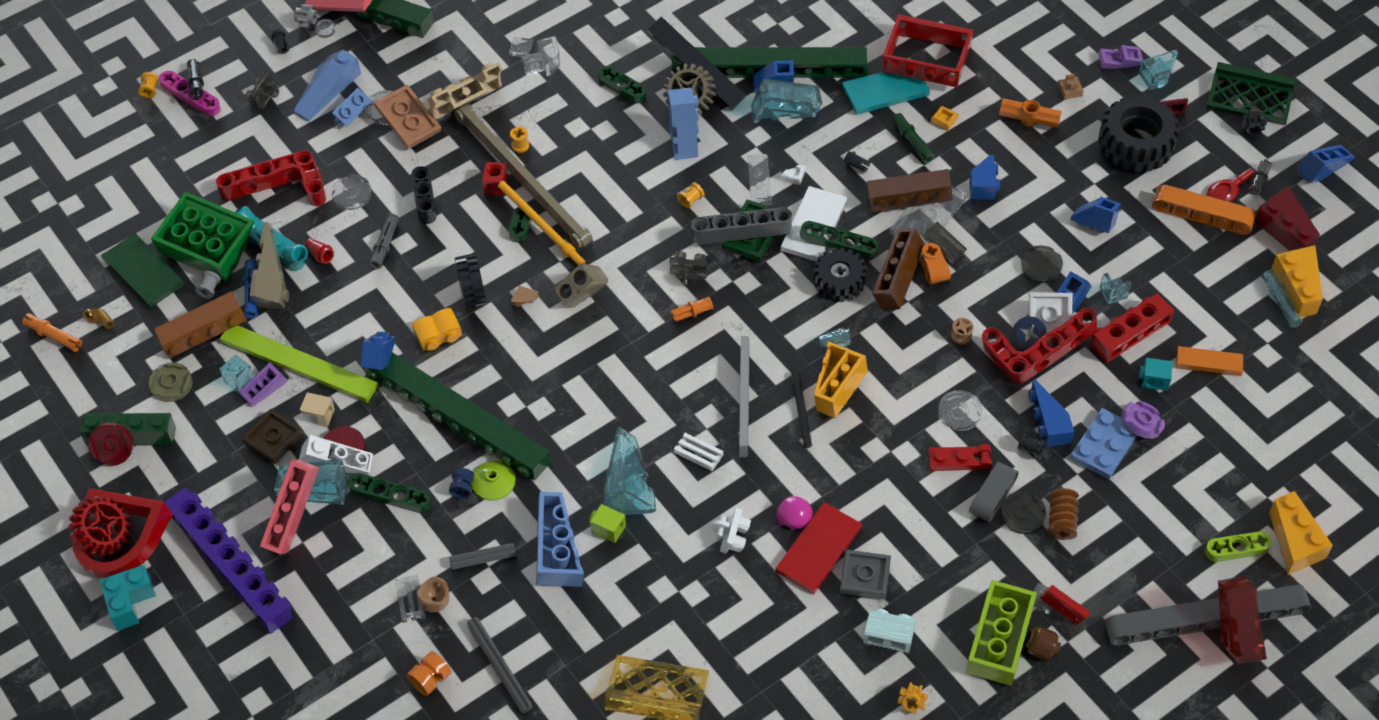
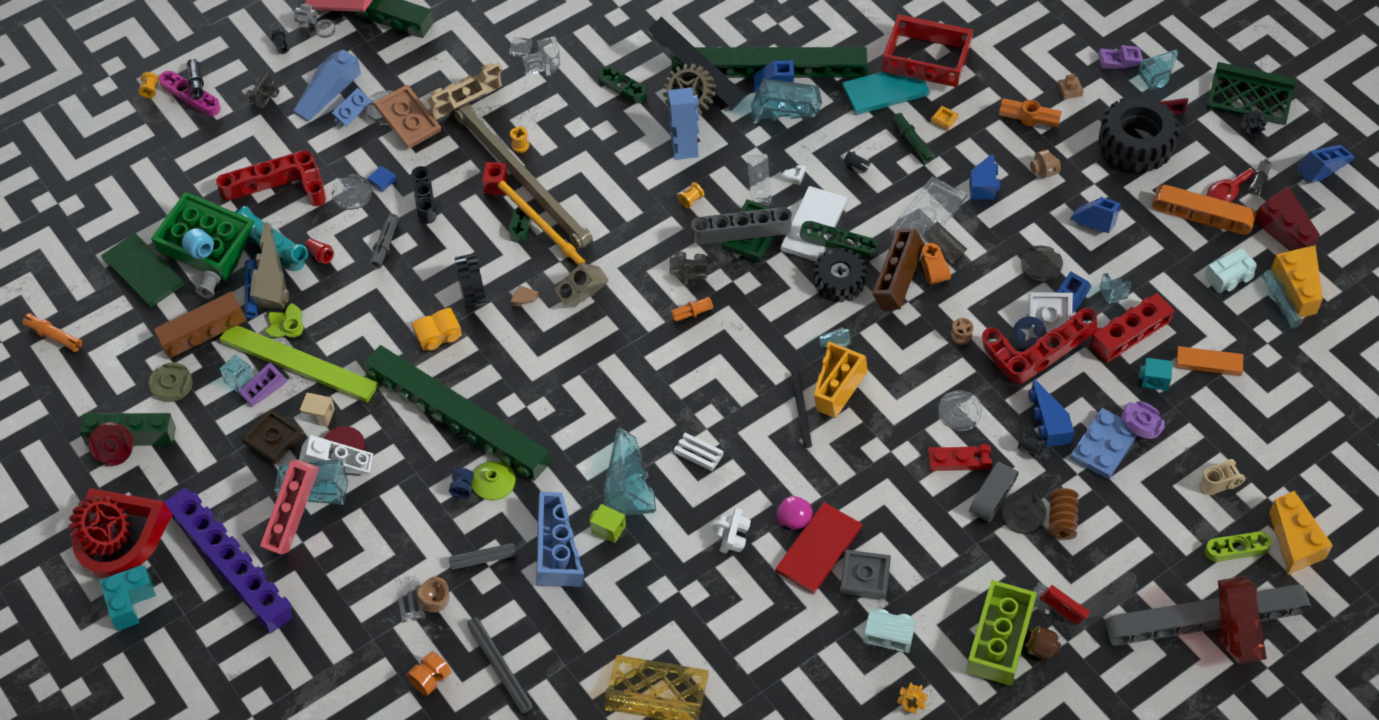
pearl gold arm [83,309,114,329] -> none
dark green beam [348,473,431,513] -> none
blue slope [361,332,396,370] -> none
light grey tile [739,336,749,457] -> none
reddish brown brick [867,169,953,212] -> none
none -> medium azure head [182,228,214,259]
none -> lime plate [265,303,304,338]
none -> blue tile [367,166,397,192]
none -> medium nougat piece [1030,149,1061,178]
none -> tan piece [1199,459,1246,495]
none -> light aqua brick [1204,248,1257,293]

